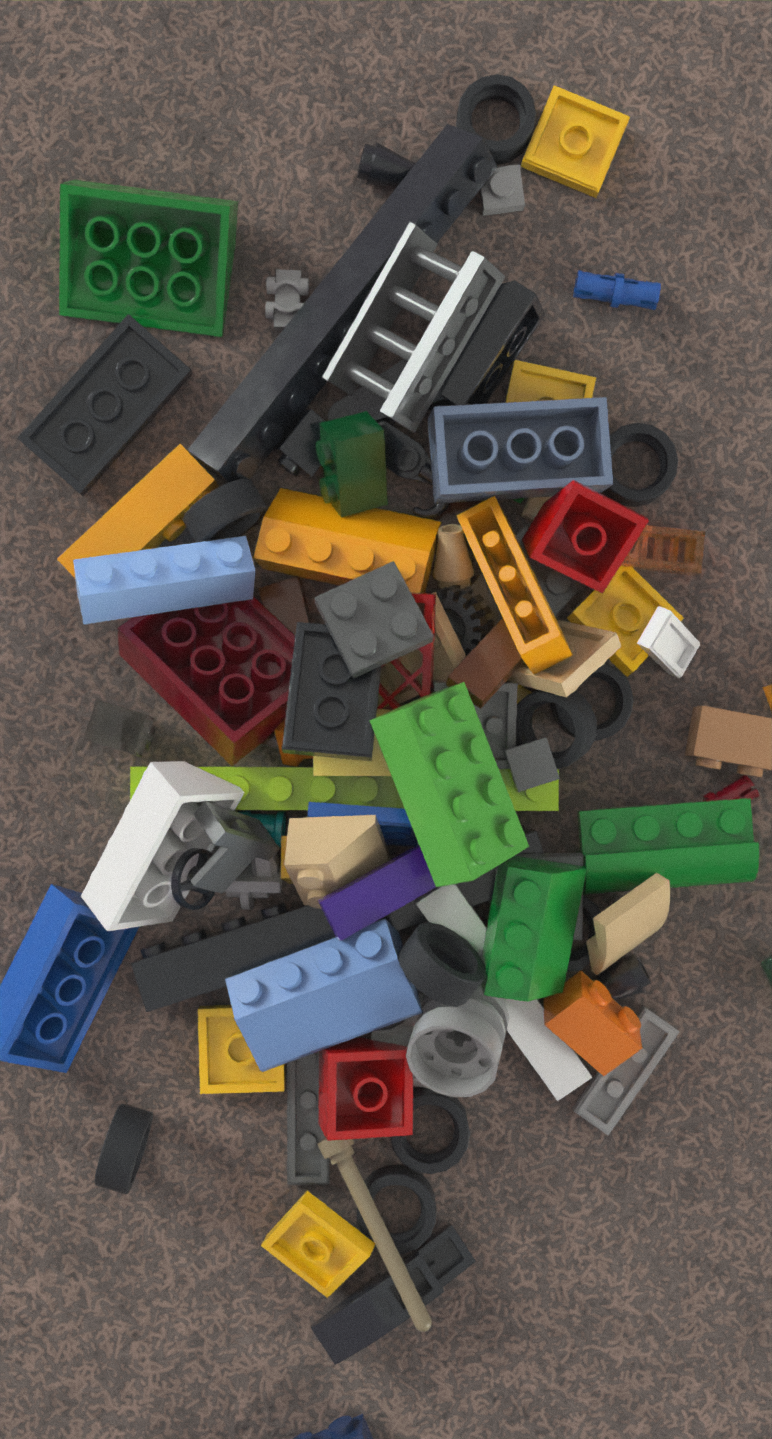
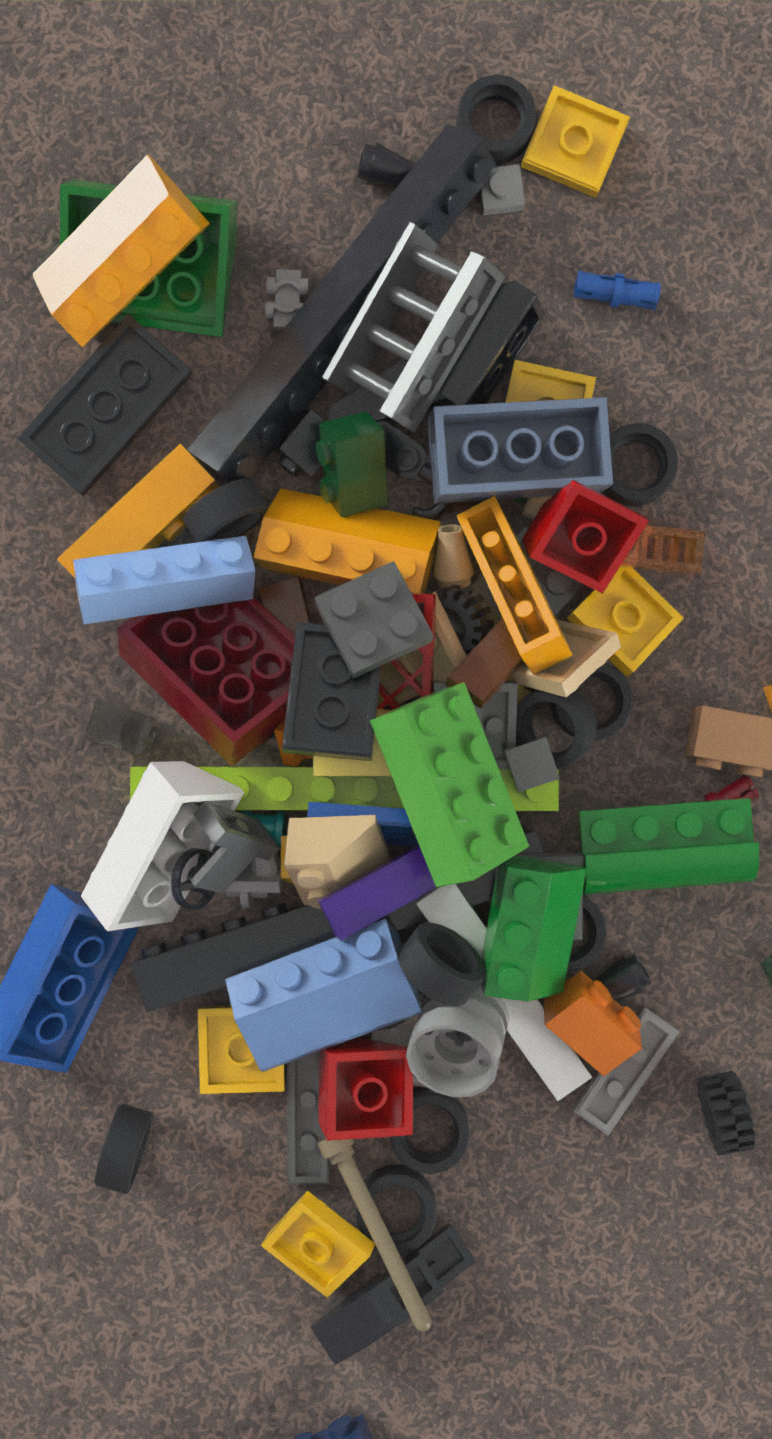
tan slope [586,873,670,975] -> none
white tile [637,606,700,679] -> none
none -> light orange slope [33,155,210,347]
none -> black tyre [697,1071,756,1156]

